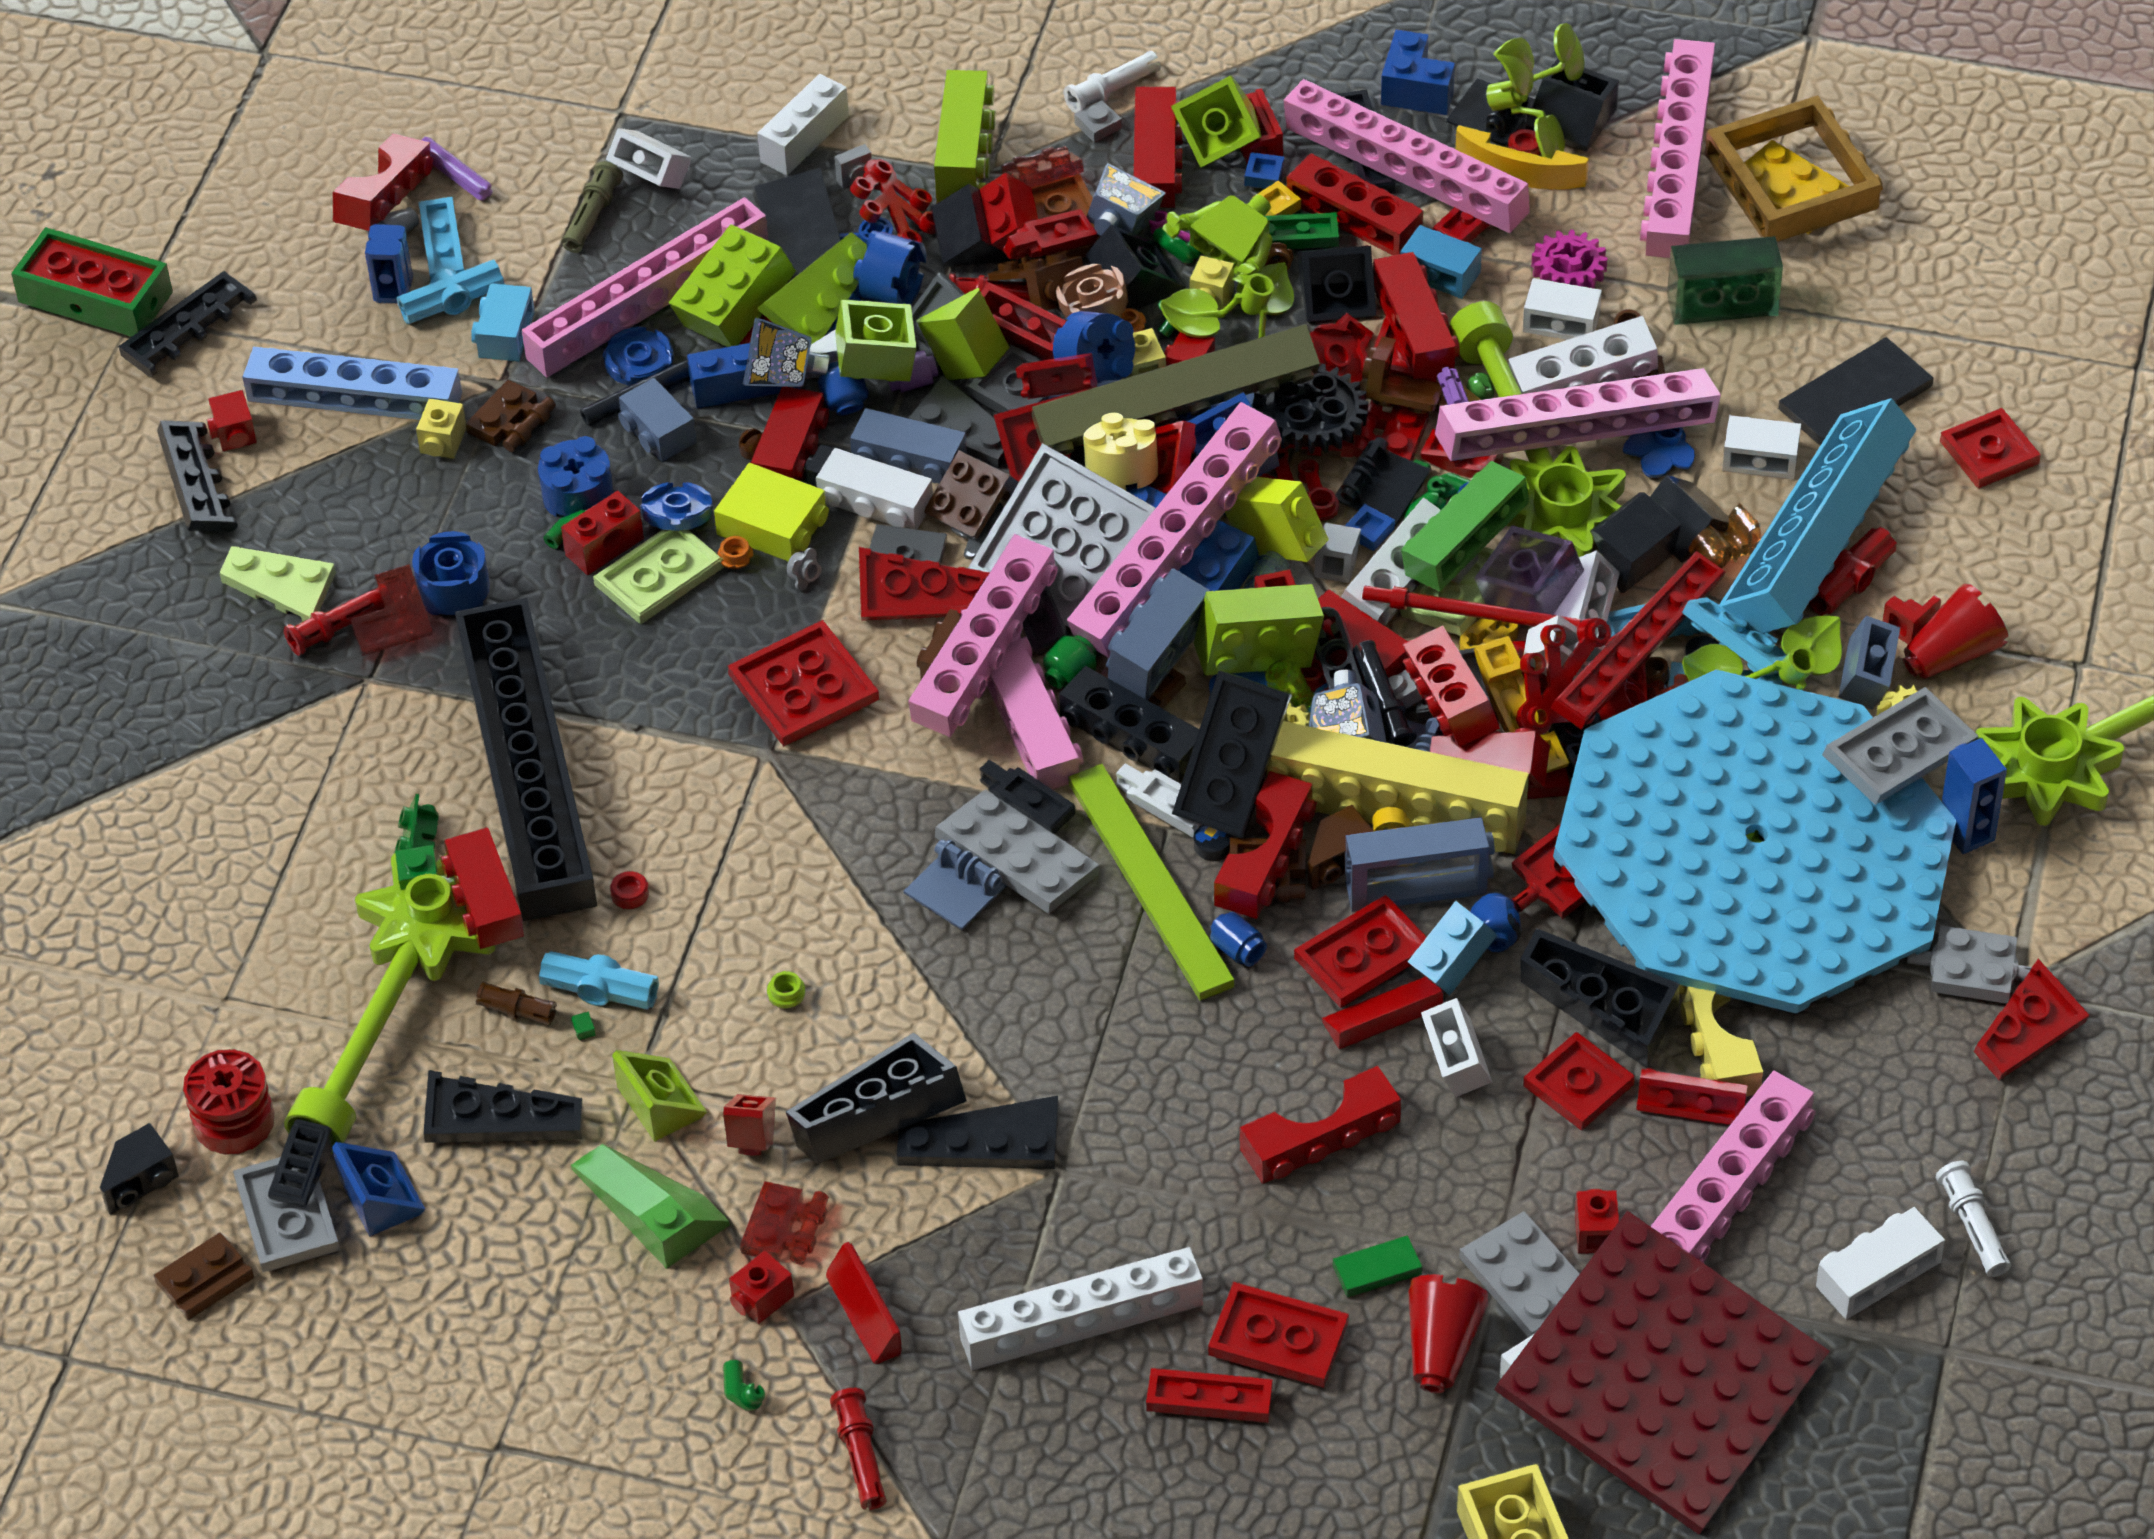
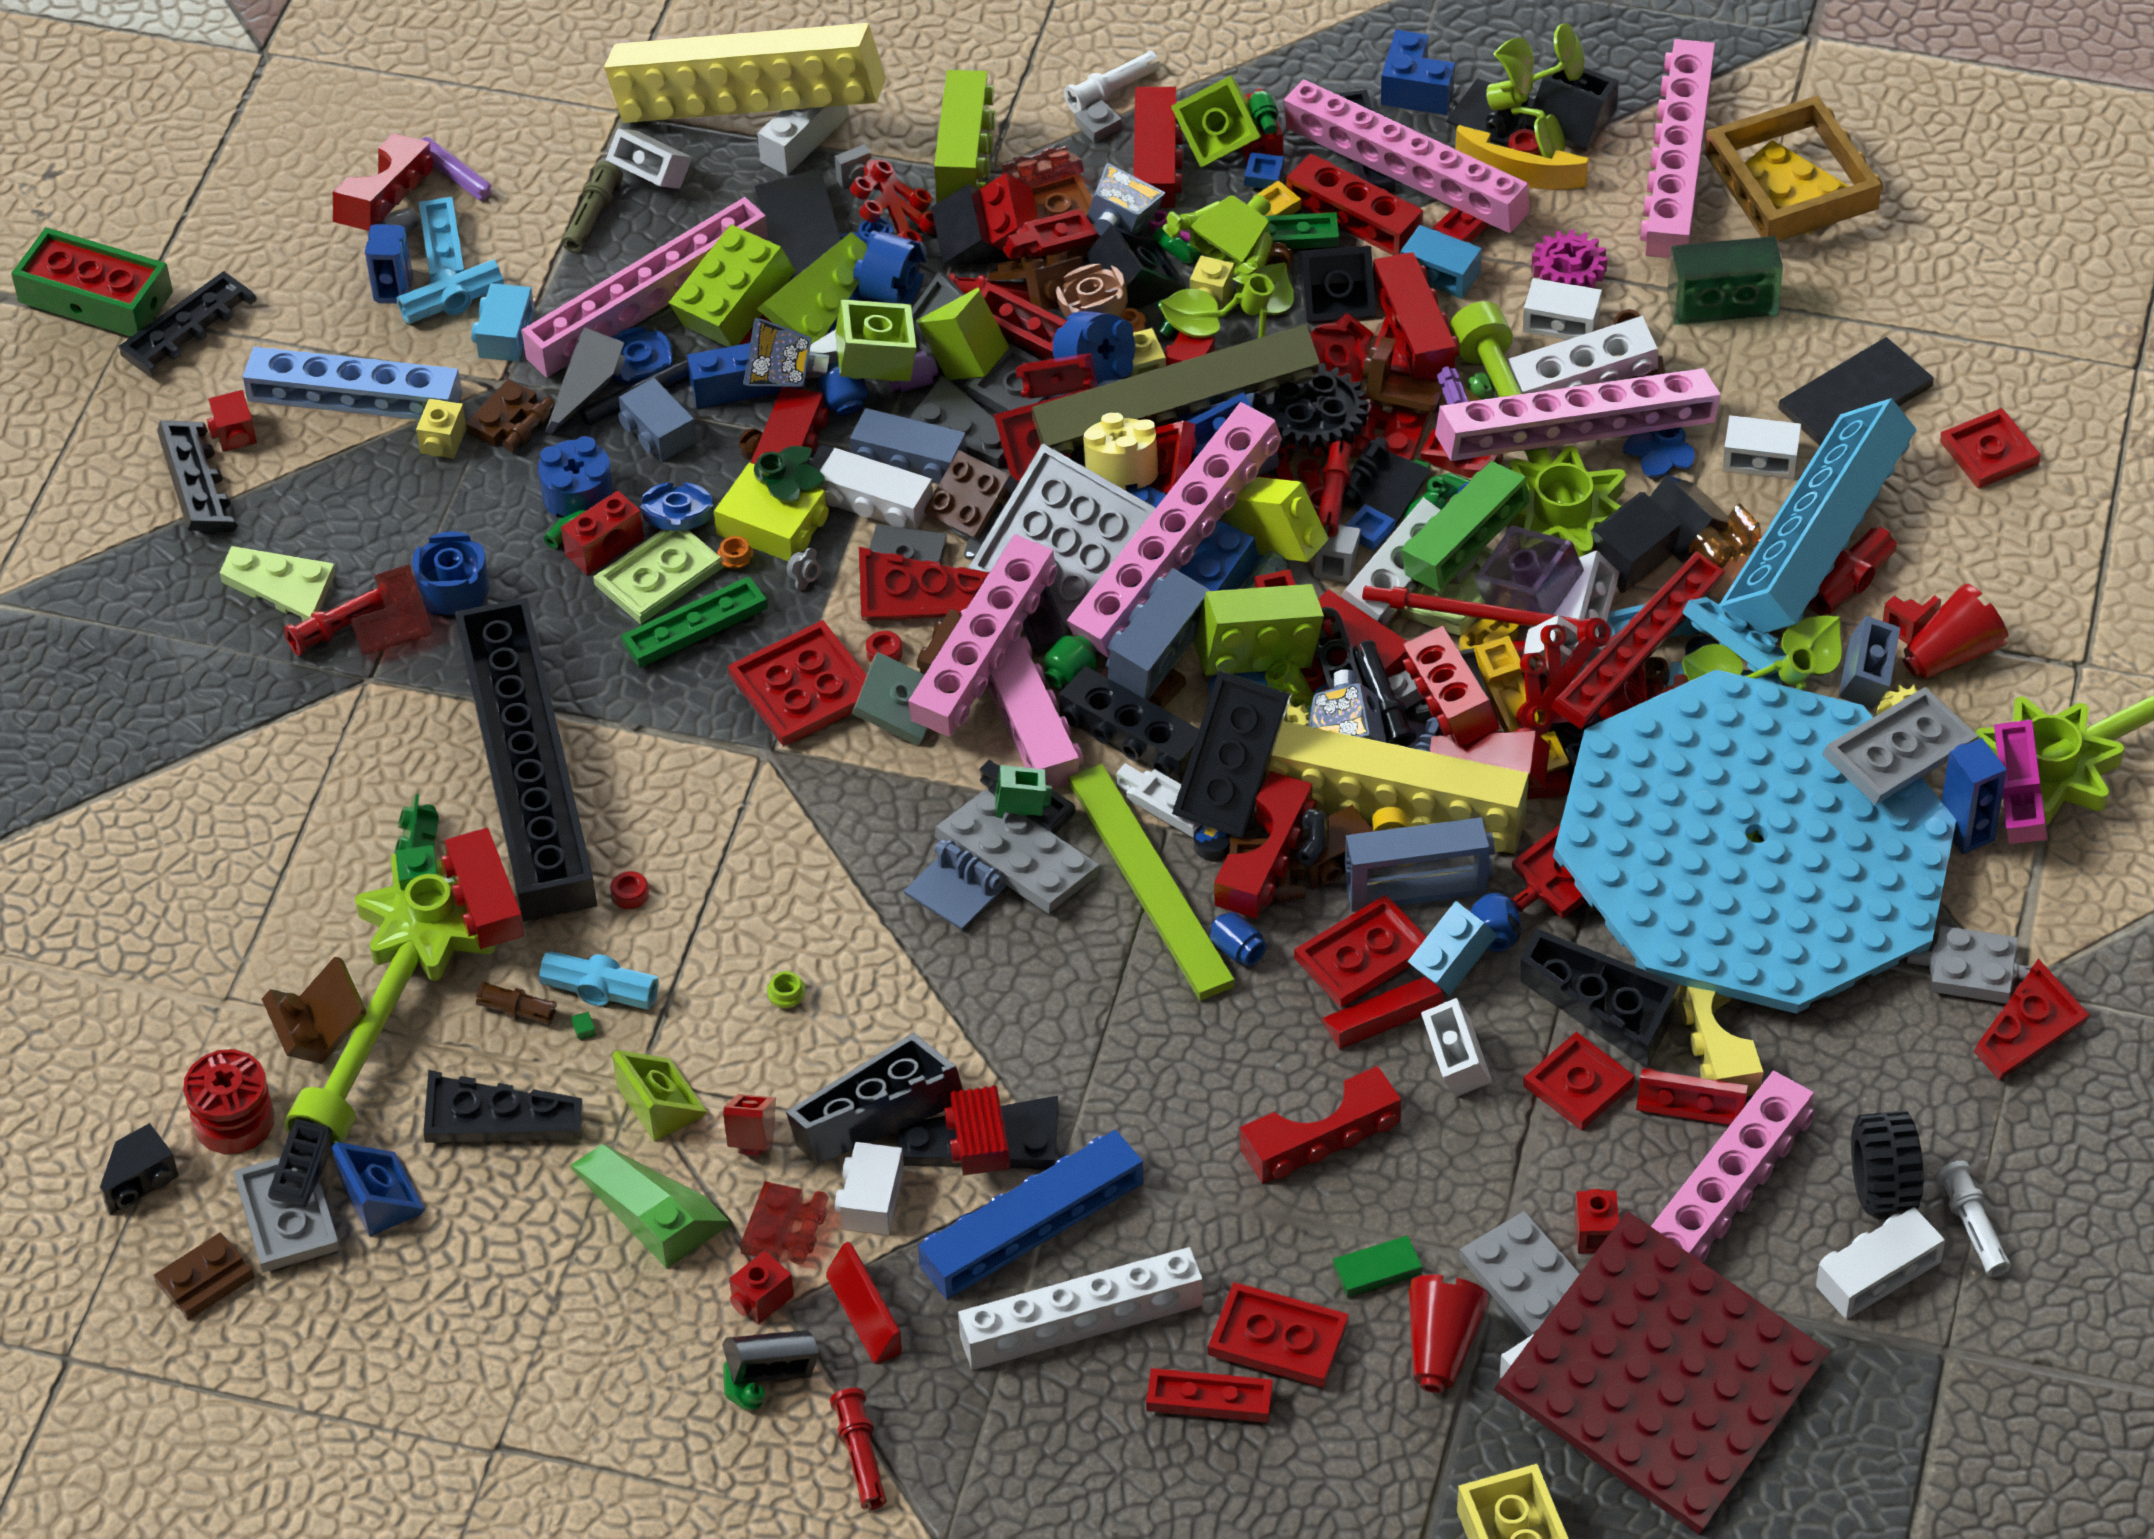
none -> reddish brown bracket [262,957,367,1064]
none -> light grey slope [545,327,626,434]
none -> light yellow brick [604,23,886,123]
none -> green plate [621,576,768,668]
none -> black brick [722,1330,819,1384]
none -> dark green plate [754,446,825,503]
none -> white brick [835,1142,904,1235]
none -> sand green plate [852,652,927,746]
none -> red tile [866,631,903,663]
none -> blue brick [918,1129,1144,1300]
none -> red brick [944,1085,1010,1176]
none -> green brick [995,765,1052,818]
none -> green cylinder [1248,91,1278,134]
none -> black arm [1297,808,1329,866]
none -> red pin [1318,441,1352,538]
none -> black tyre [1851,1111,1924,1215]
none -> dark pink slope [1994,719,2048,845]

